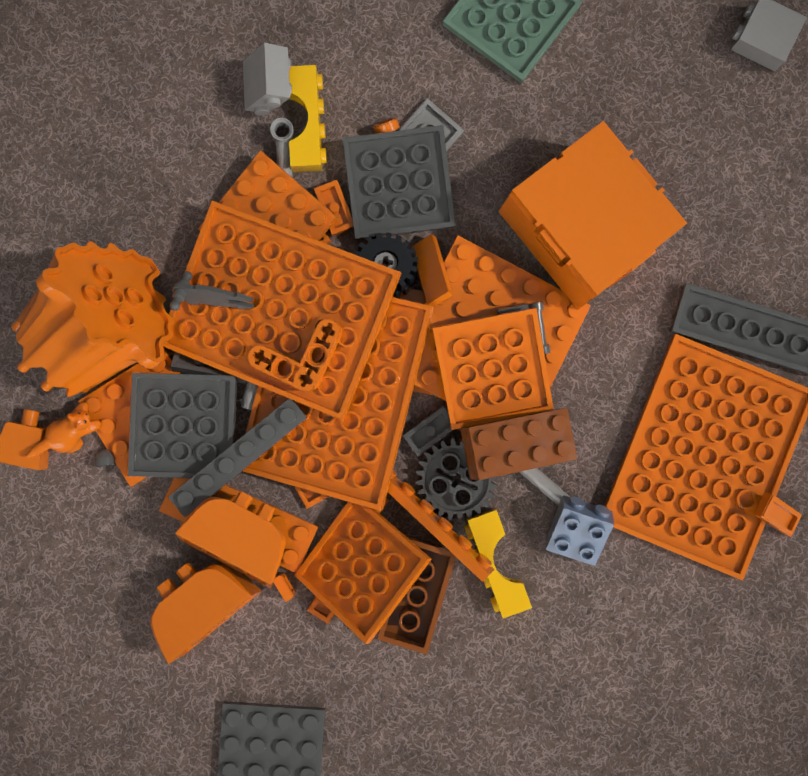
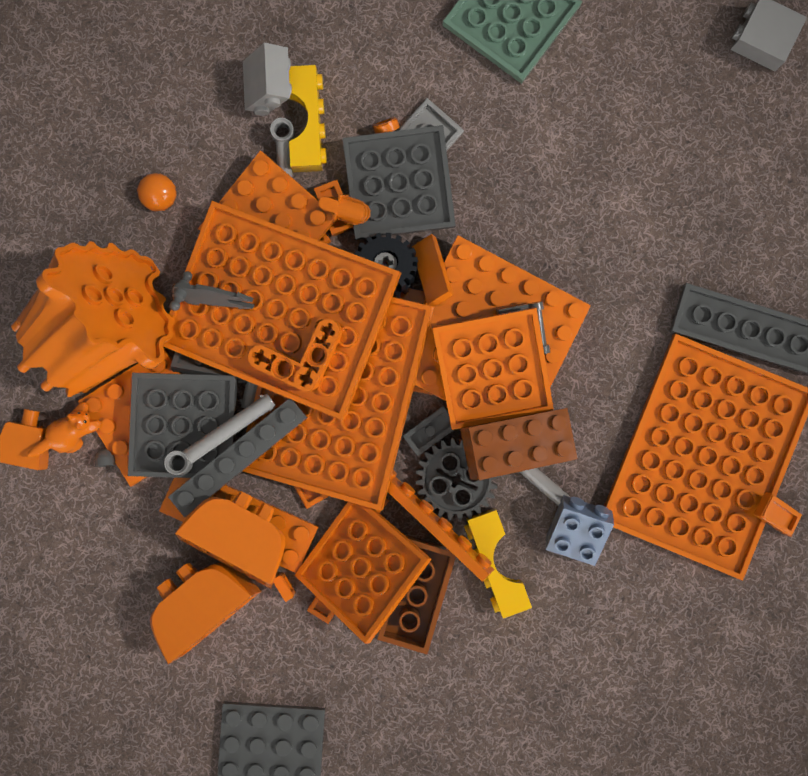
orange piece [498,121,687,309] -> none
none -> orange hair [137,173,177,212]
none -> light grey piece [164,394,276,475]
none -> orange arm [319,194,371,225]

